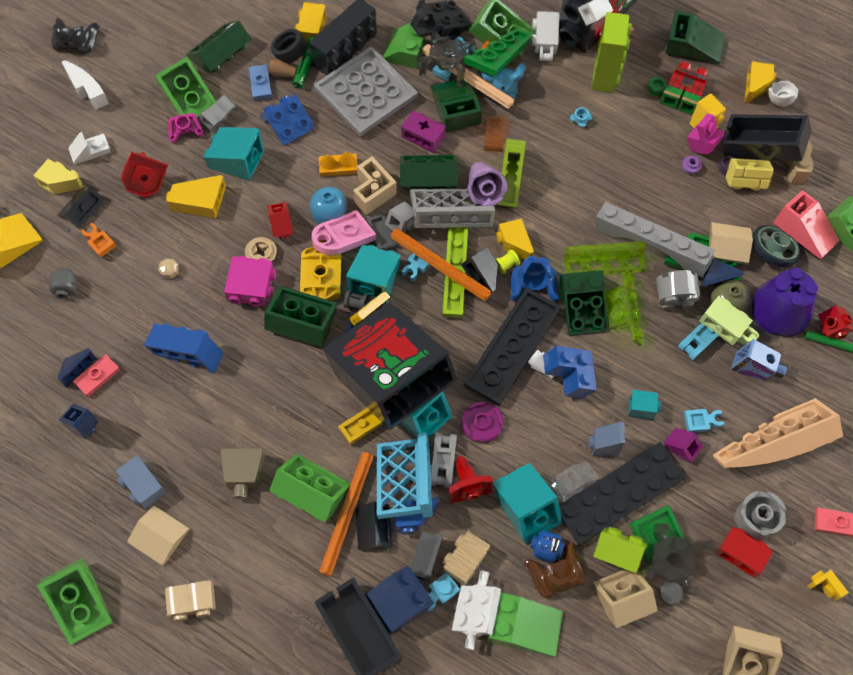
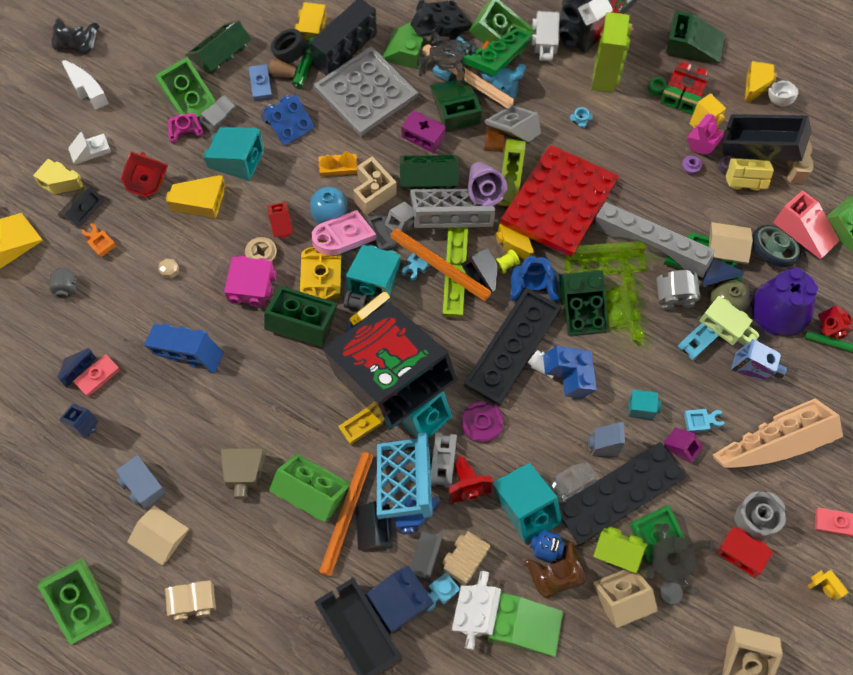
none -> light grey slope [485,105,541,142]
none -> red plate [500,144,619,257]

